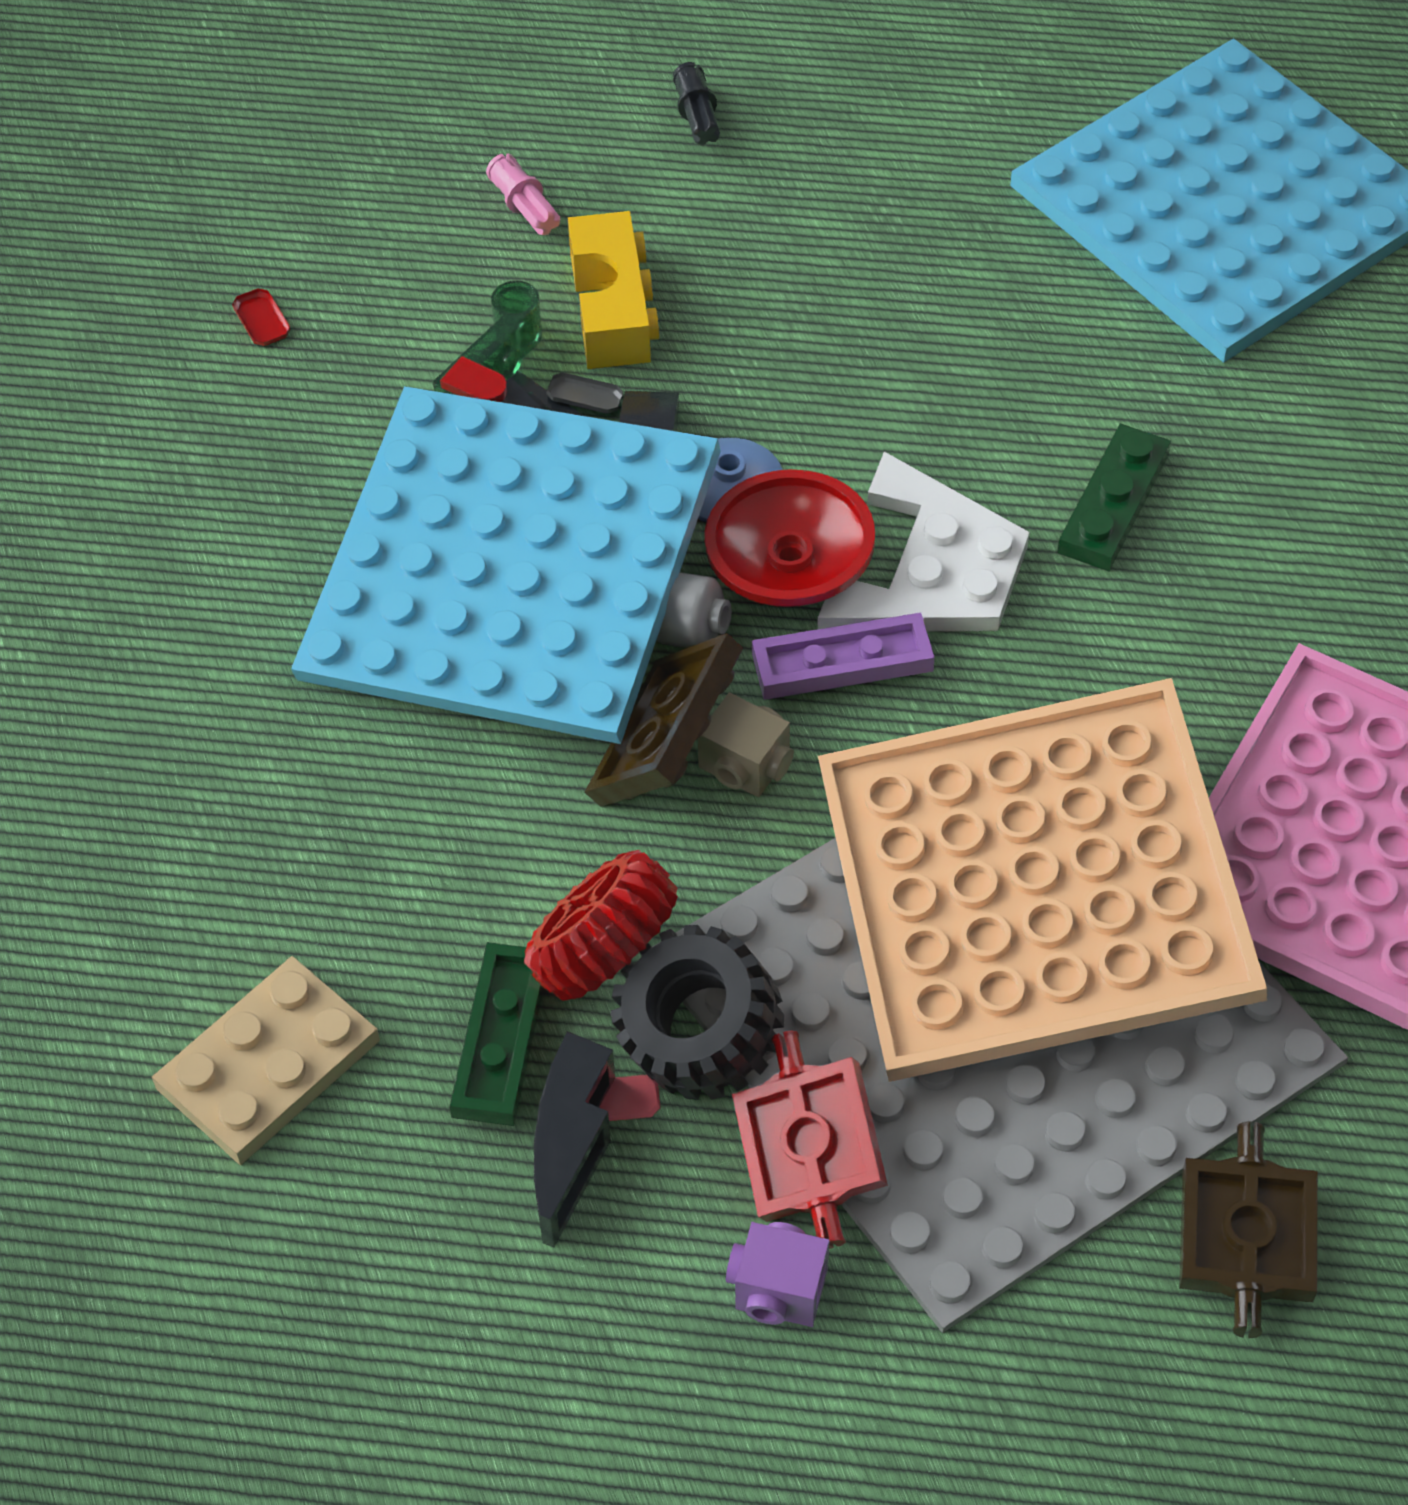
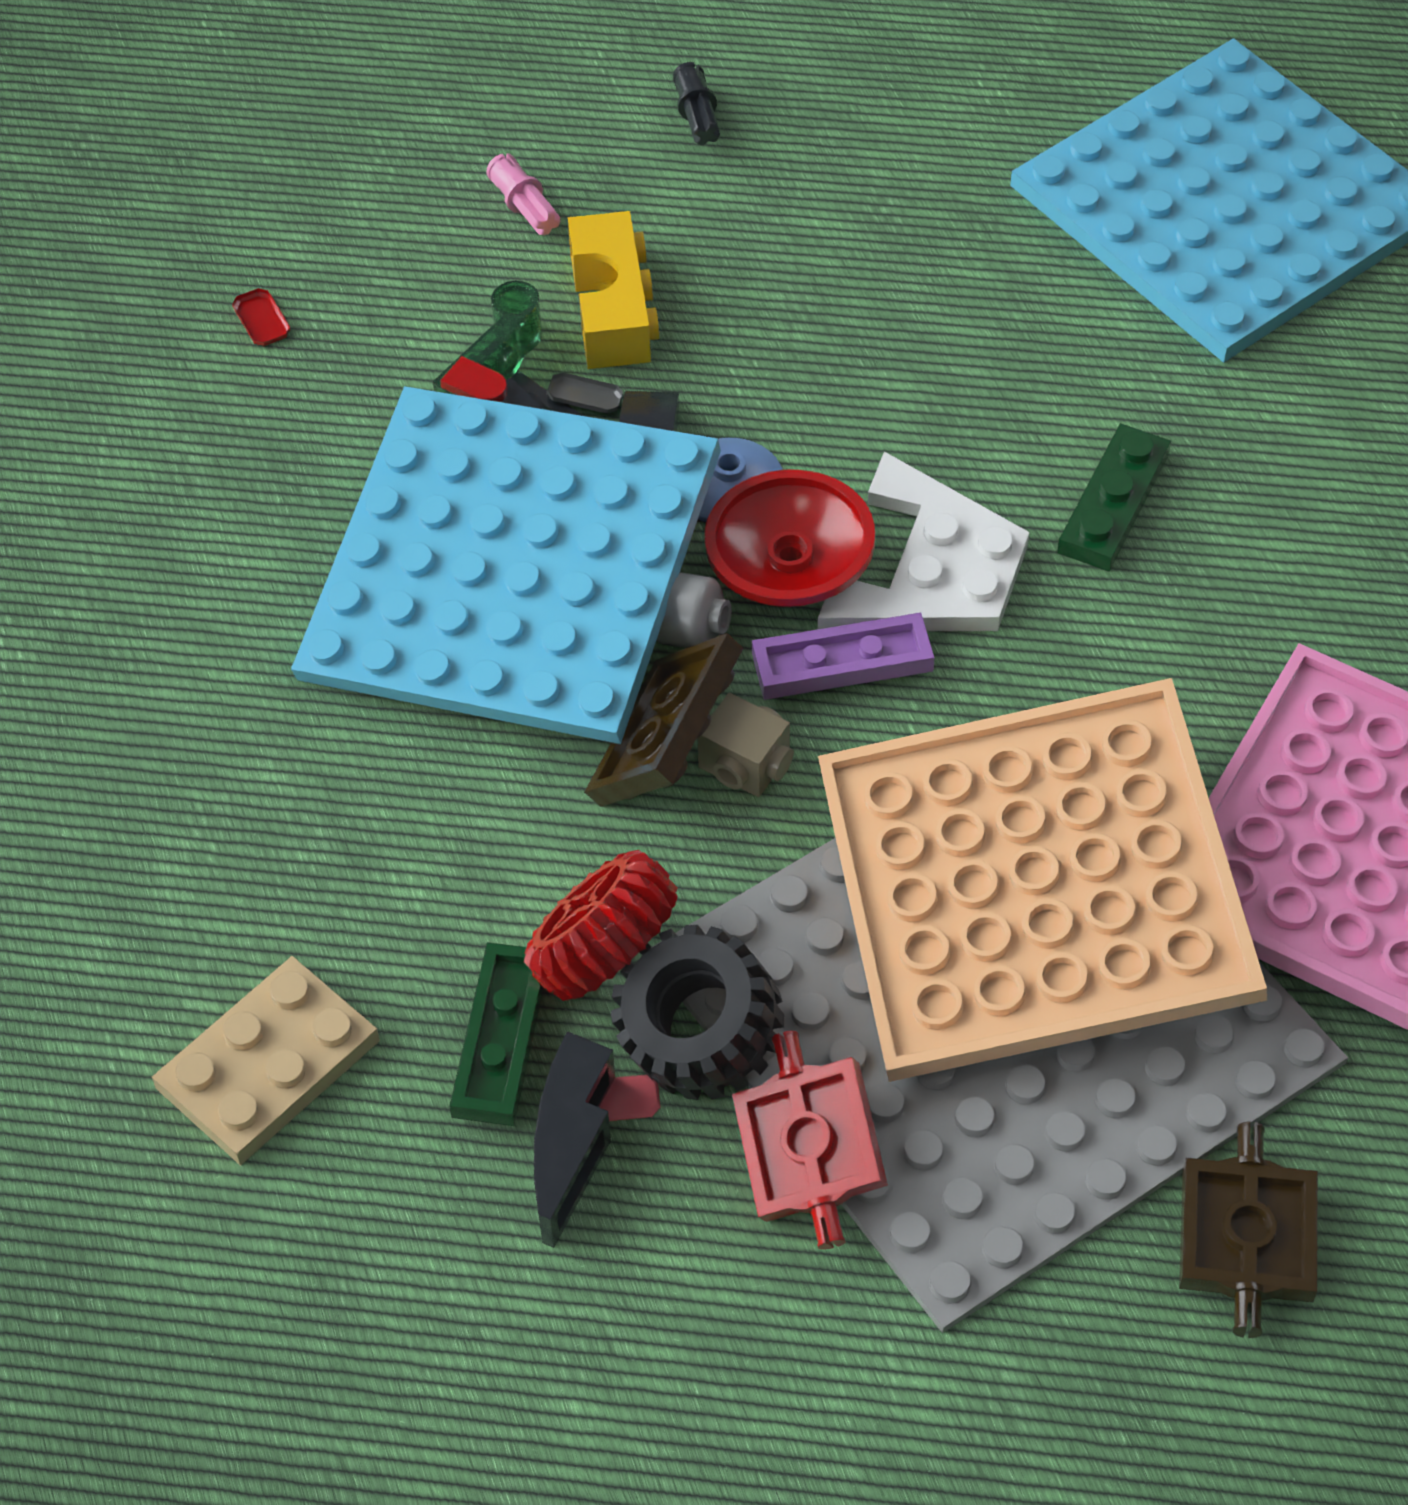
medium lavender brick [726,1222,829,1327] -> none

